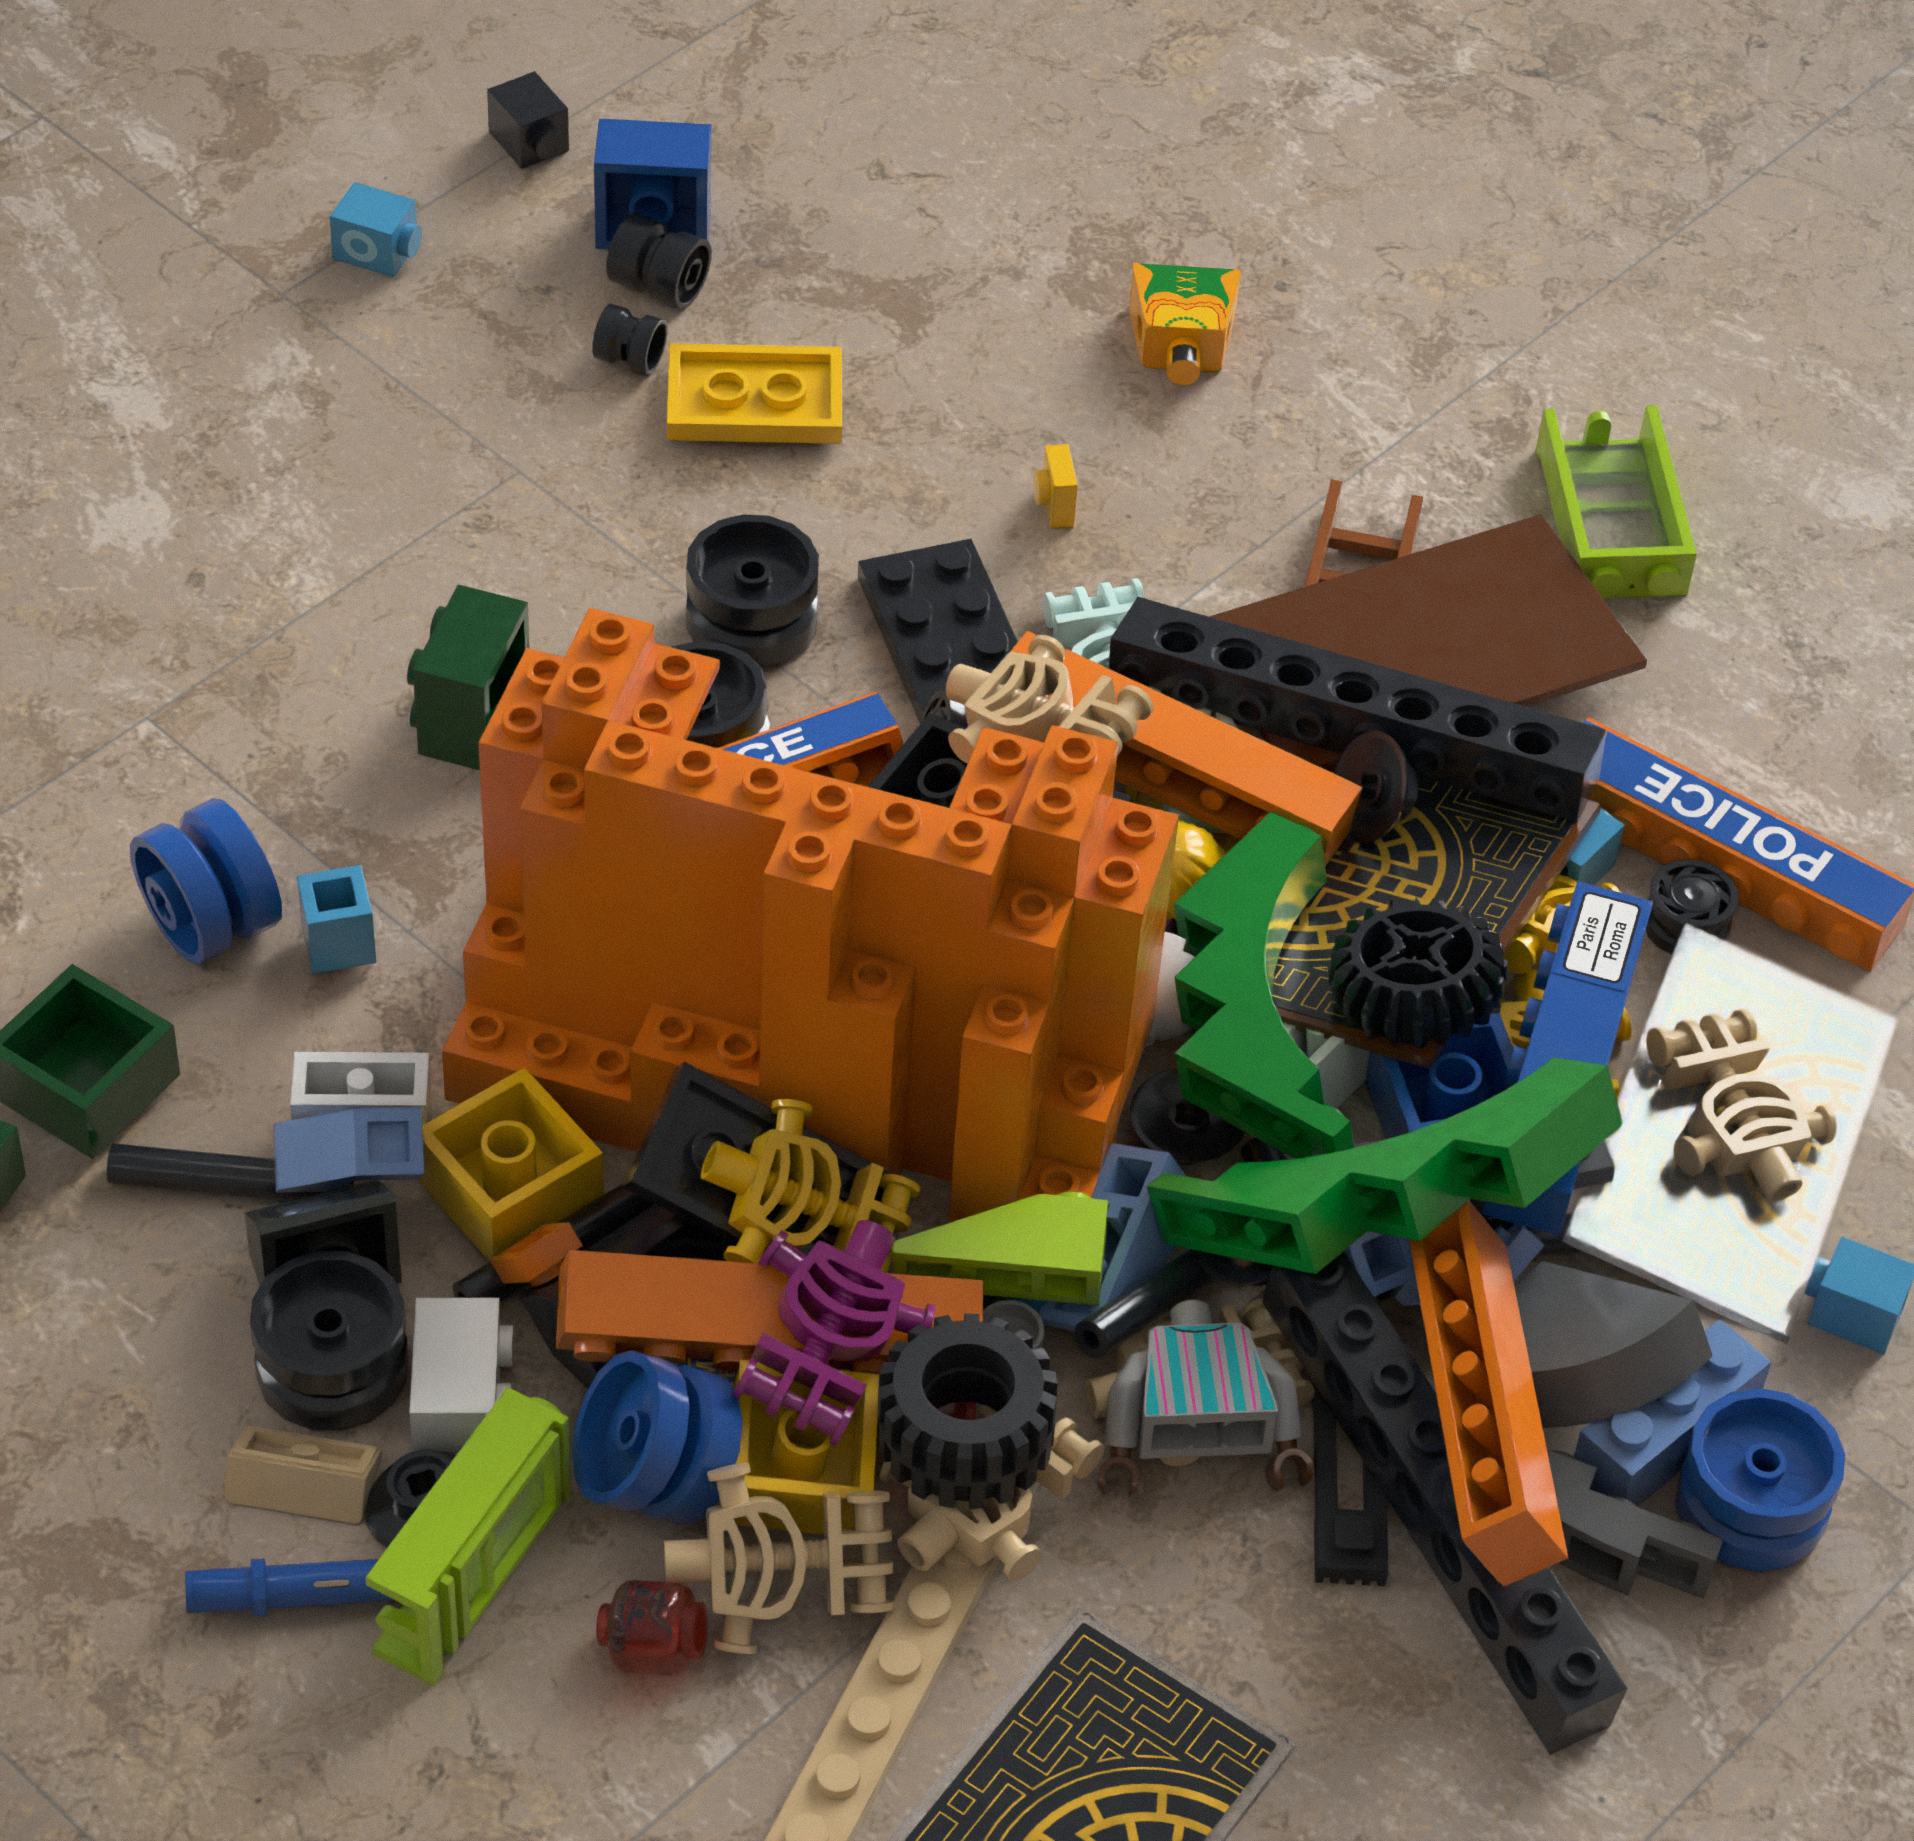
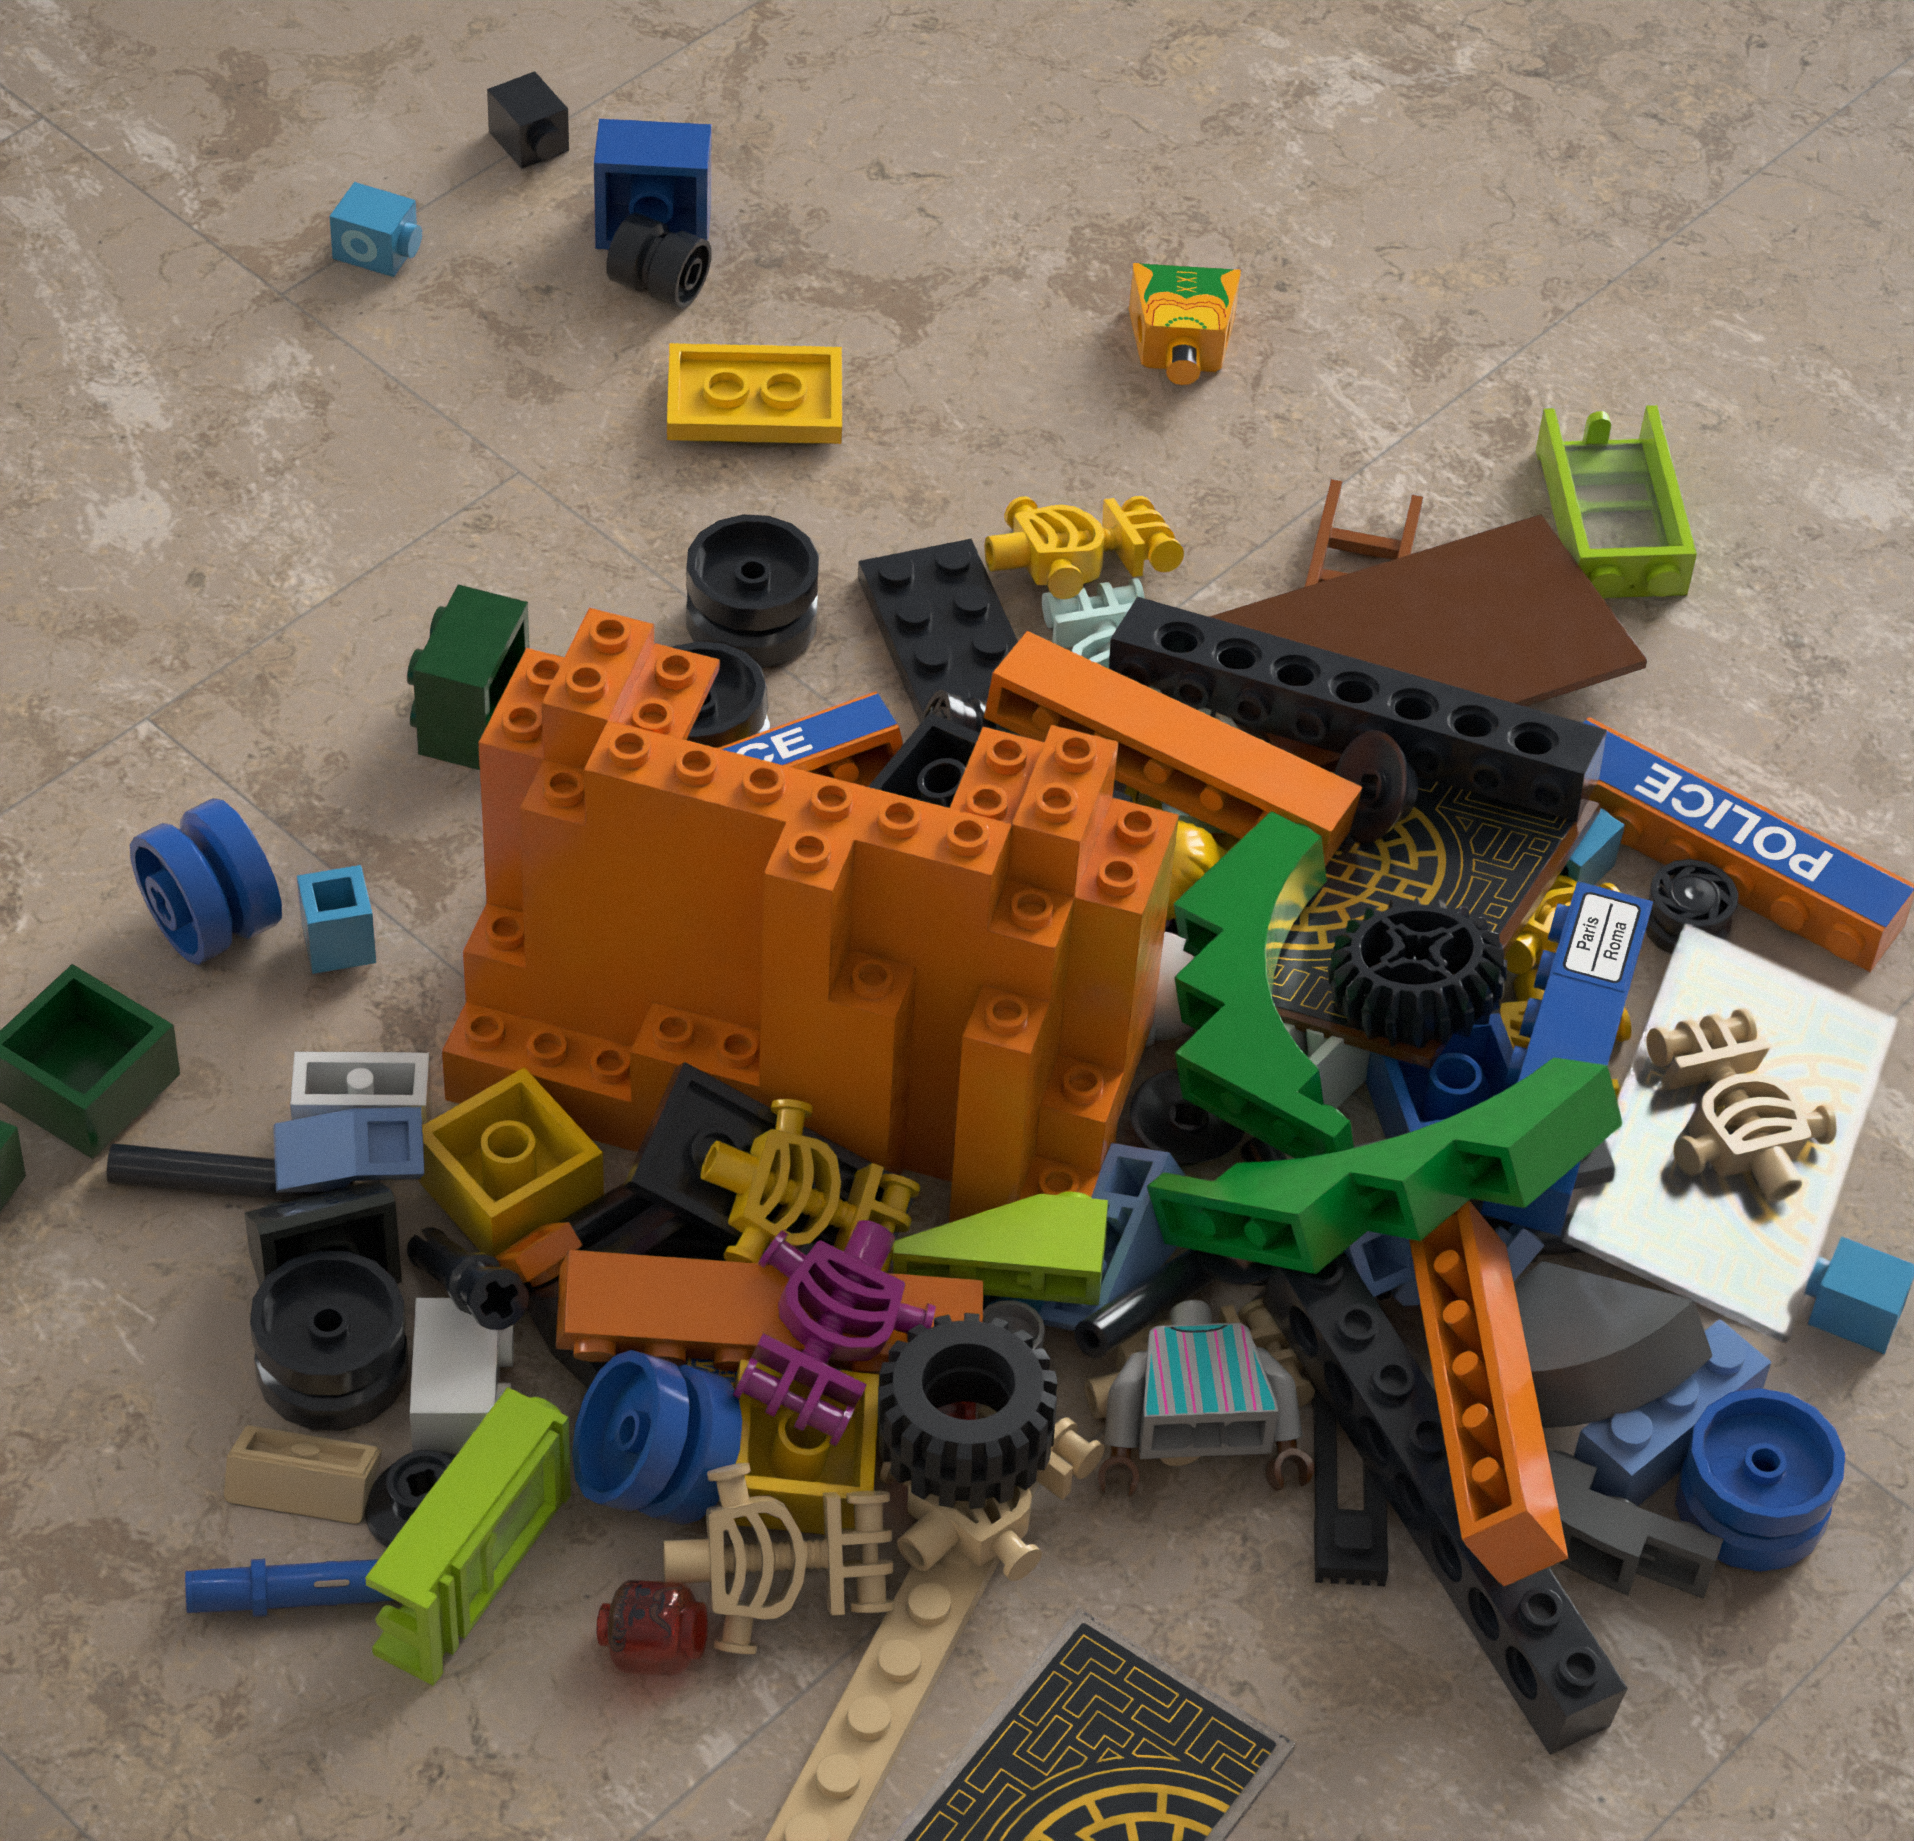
black wheel [592,303,668,374] -> none
tan piece [946,635,1154,764] -> none
yellow plate [1033,444,1078,529] -> none
none -> black pin [407,1227,529,1330]
none -> yellow piece [984,496,1184,599]

